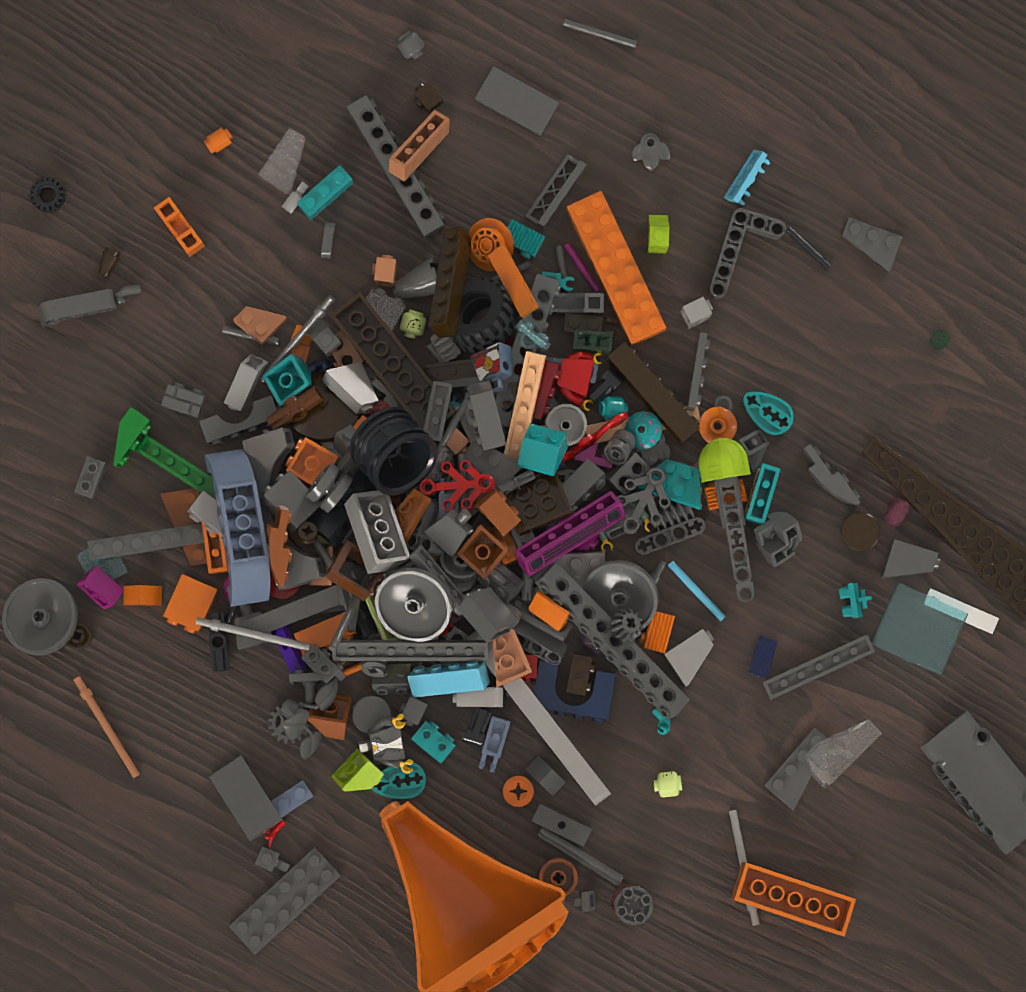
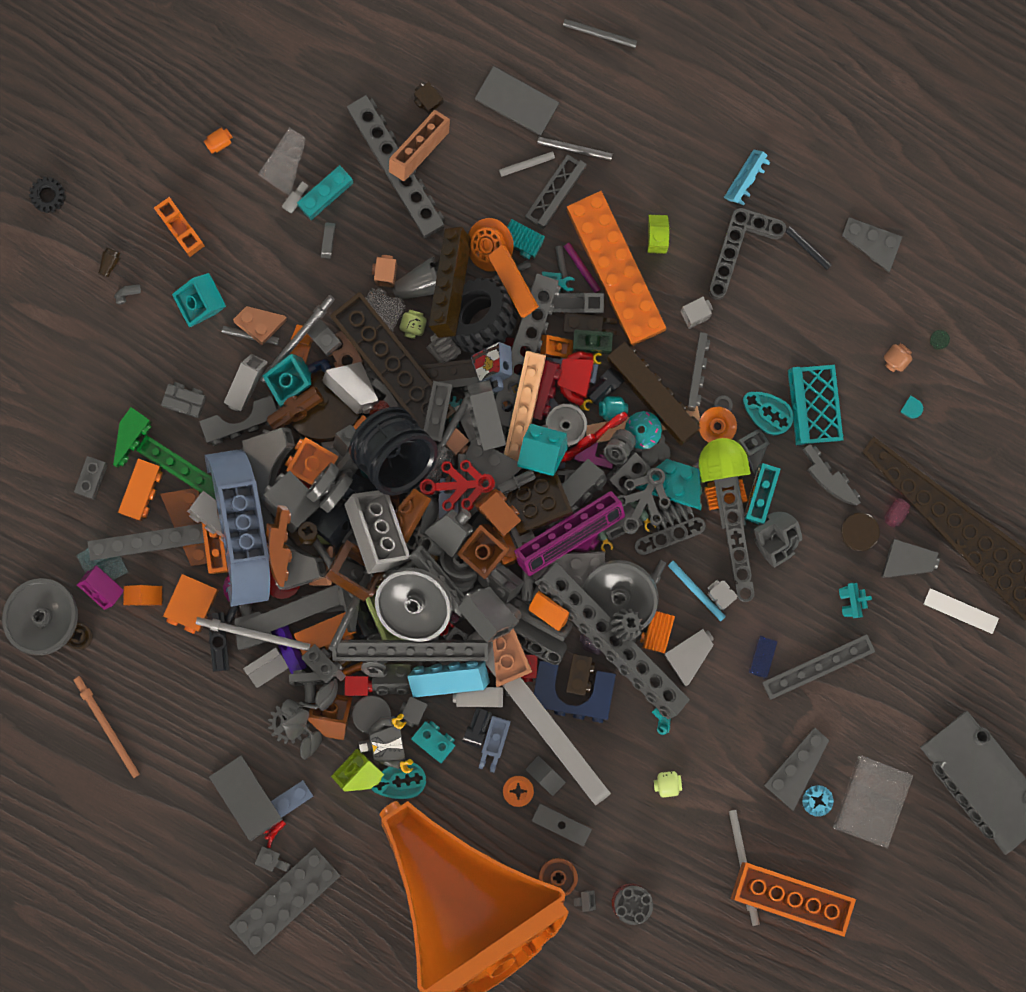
dark grey beam [37,289,117,327] -> none
dark grey head [397,30,425,60] -> none
clear light blue plate [514,320,551,351] -> none
dark grey axle [538,827,623,885] -> none
dark grey plate [632,133,670,171] -> none
clear wedge [804,719,882,789] -> none
clear light blue piece [872,583,968,675] -> none
none -> orange brick [118,459,163,522]
none -> teal slope [172,273,226,328]
none -> light grey panel [243,648,288,688]
none -> red brick [345,676,373,696]
none -> light grey bar [499,151,555,177]
none -> flat silver bar [537,137,613,161]
none -> orange slope [540,335,573,359]
none -> light grey brick [707,580,737,610]
none -> teal fence [788,365,843,445]
none -> medium azure gear [802,785,834,816]
none -> clear slope [833,756,913,848]
none -> nougat head [884,343,912,372]
none -> teal tile [900,395,923,419]

